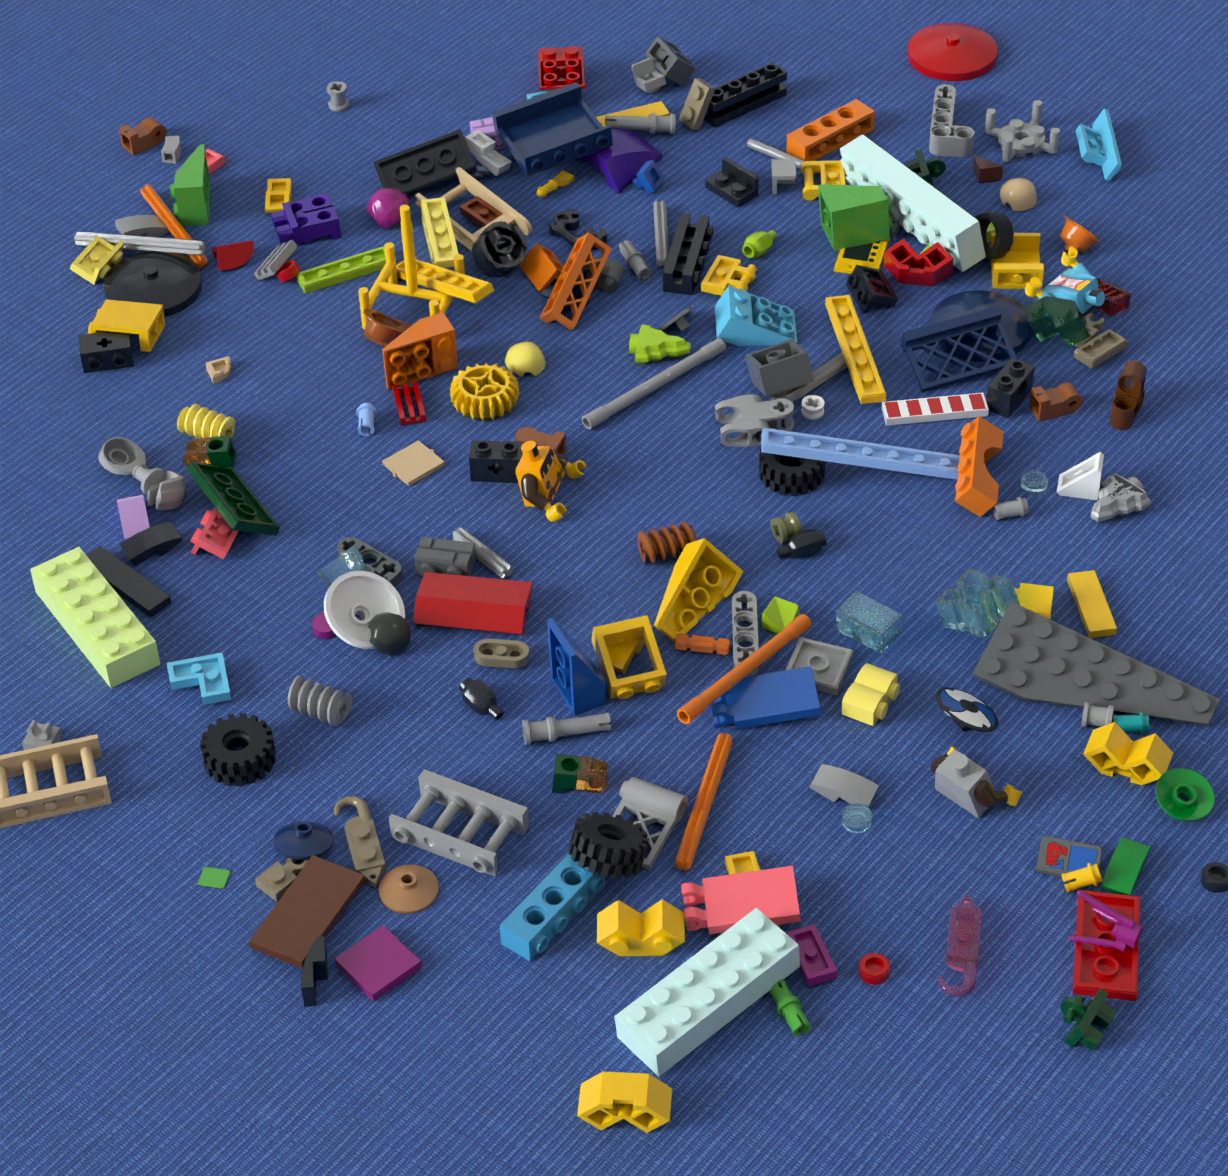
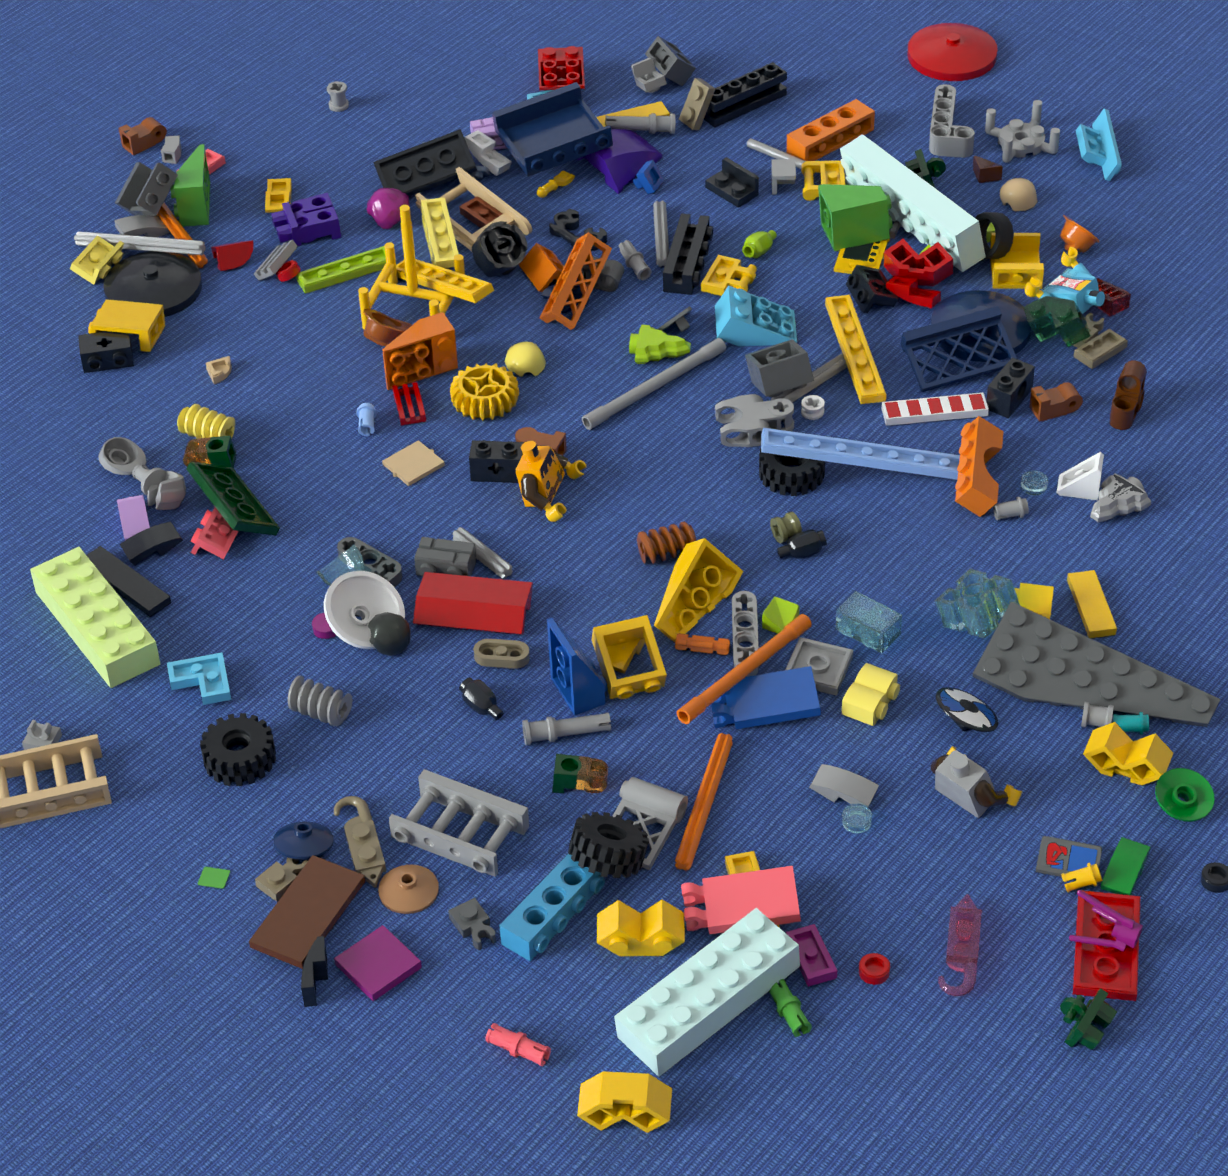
none -> dark grey panel [115,162,178,216]
none -> dark grey plate [448,898,496,950]
none -> coral pin [486,1023,551,1066]
none -> red slope [886,276,941,308]

